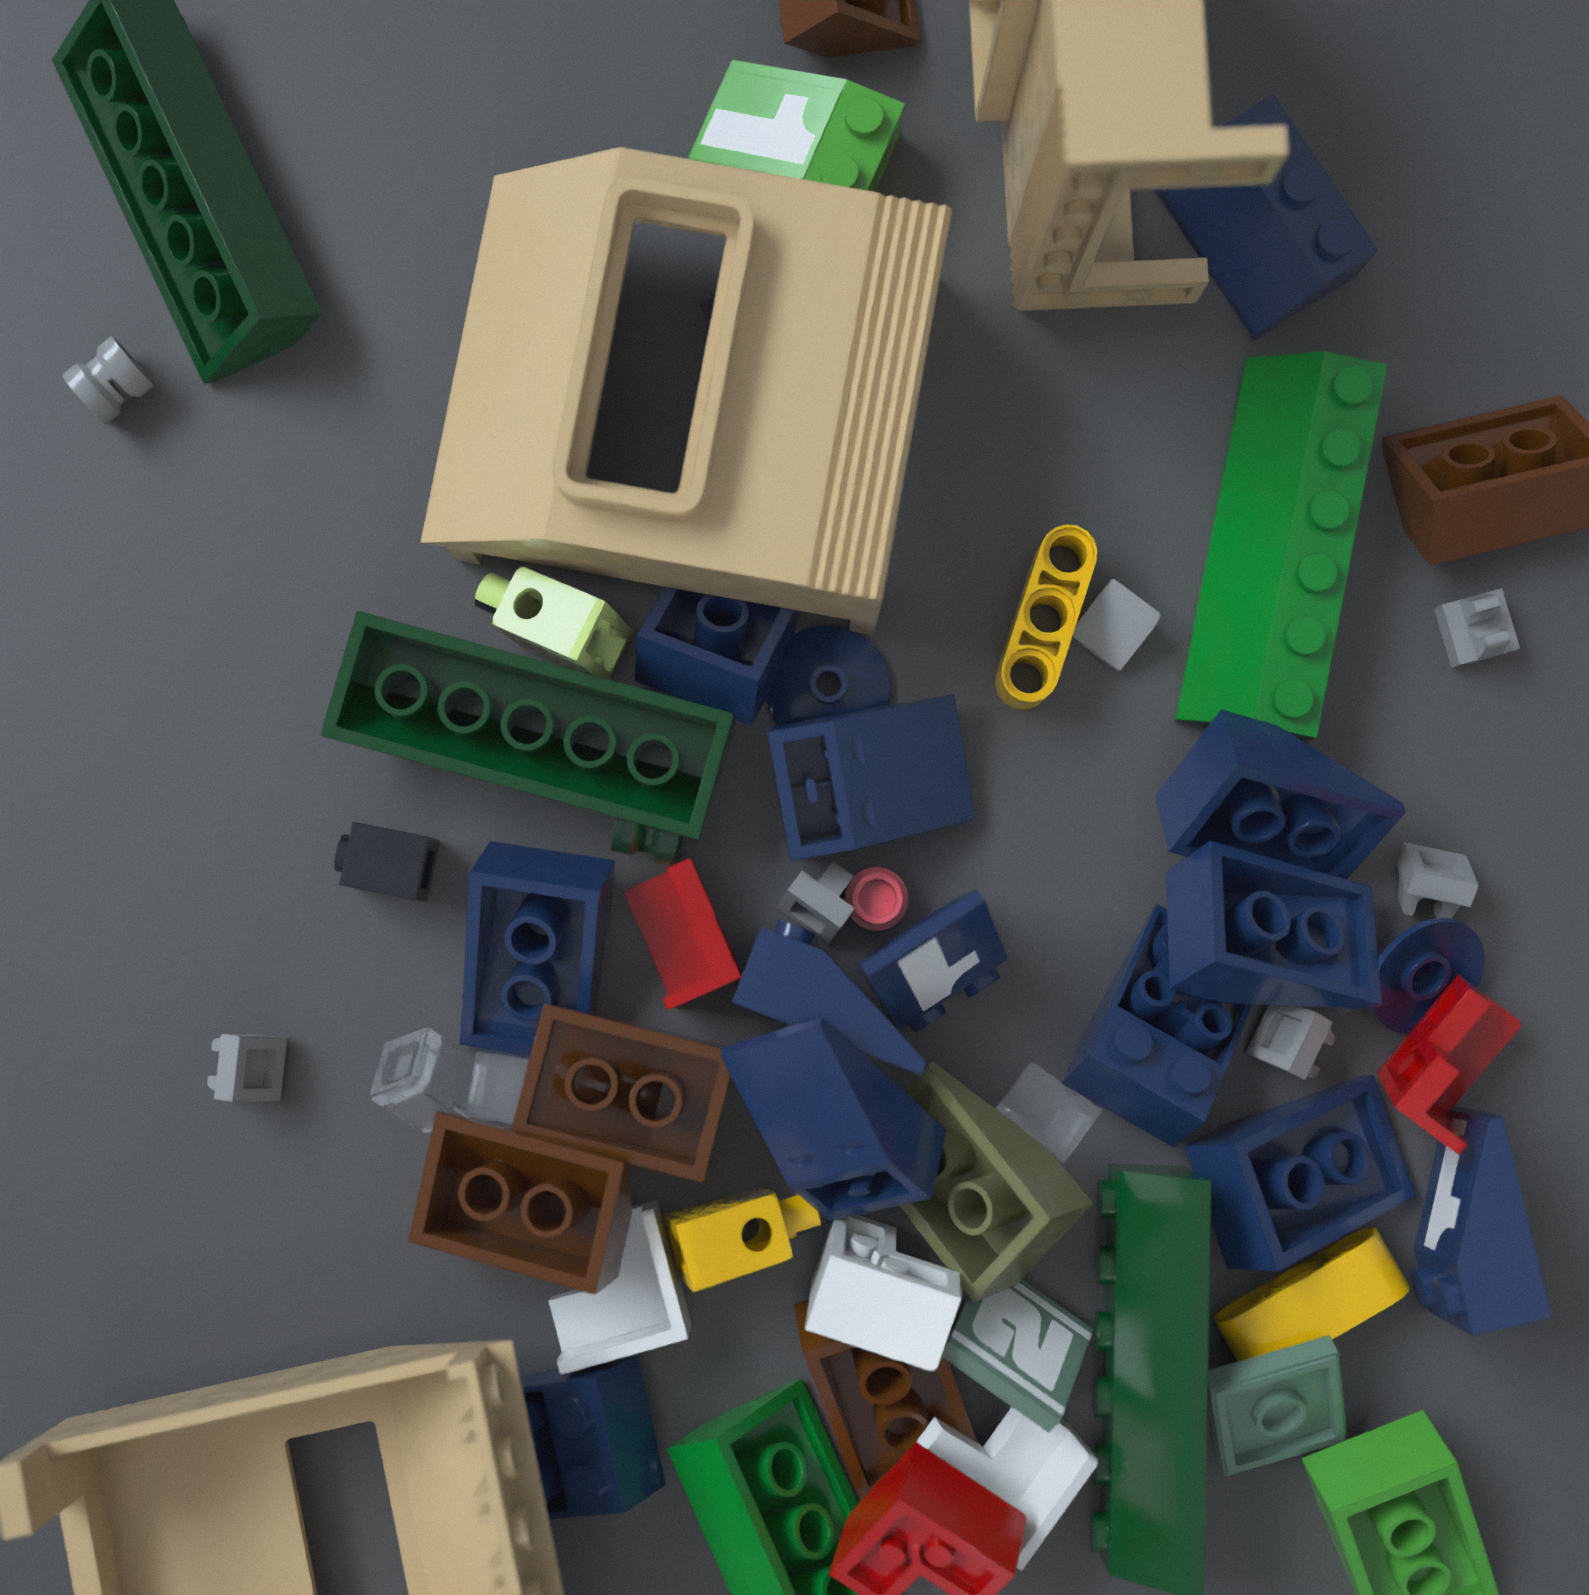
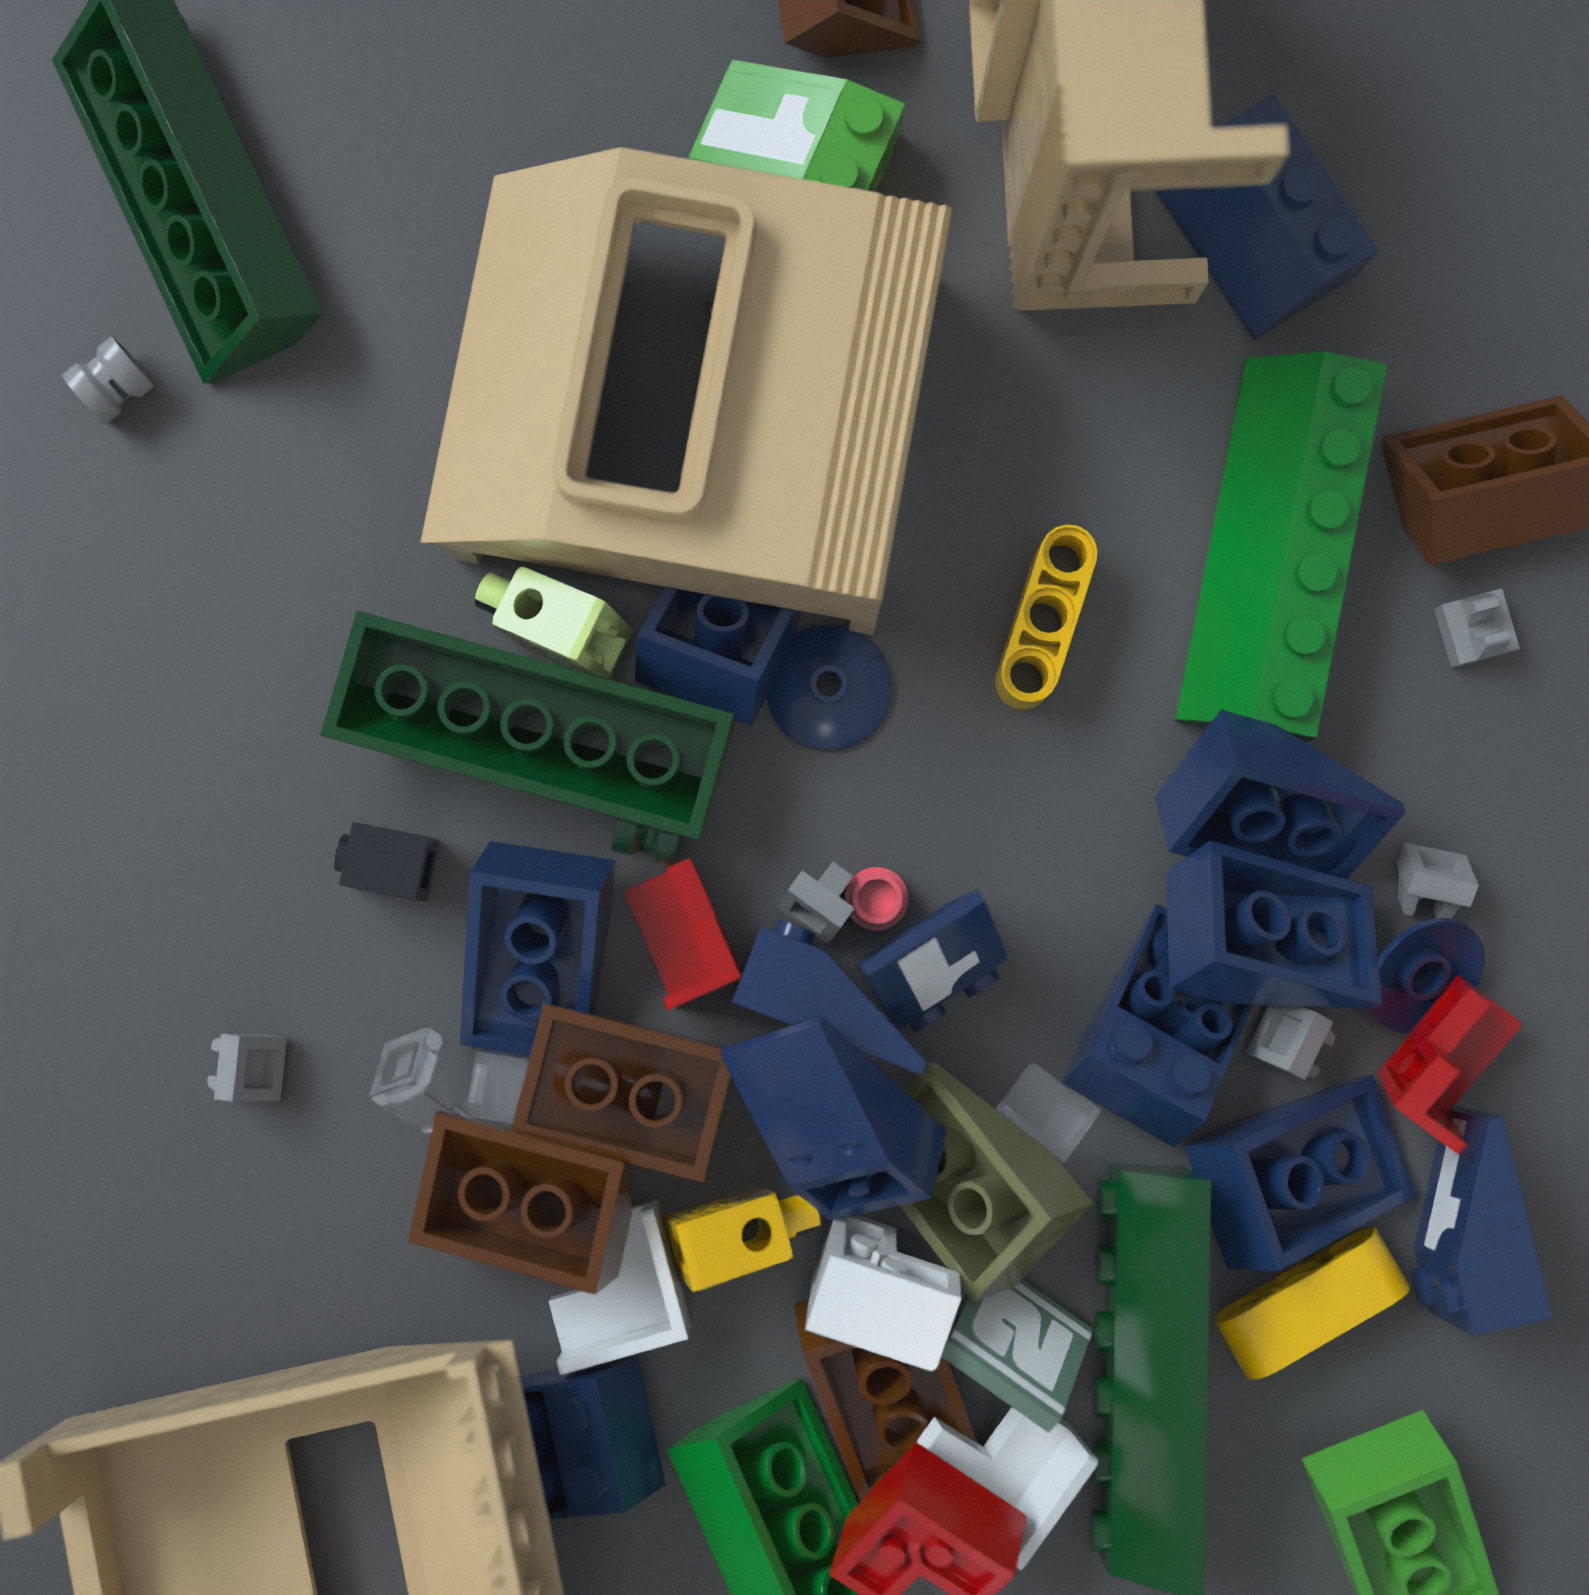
dark blue slope [766,694,975,861] -> none
light grey slope [1072,579,1163,672] -> none
sand green tile [1207,1335,1348,1476] -> none

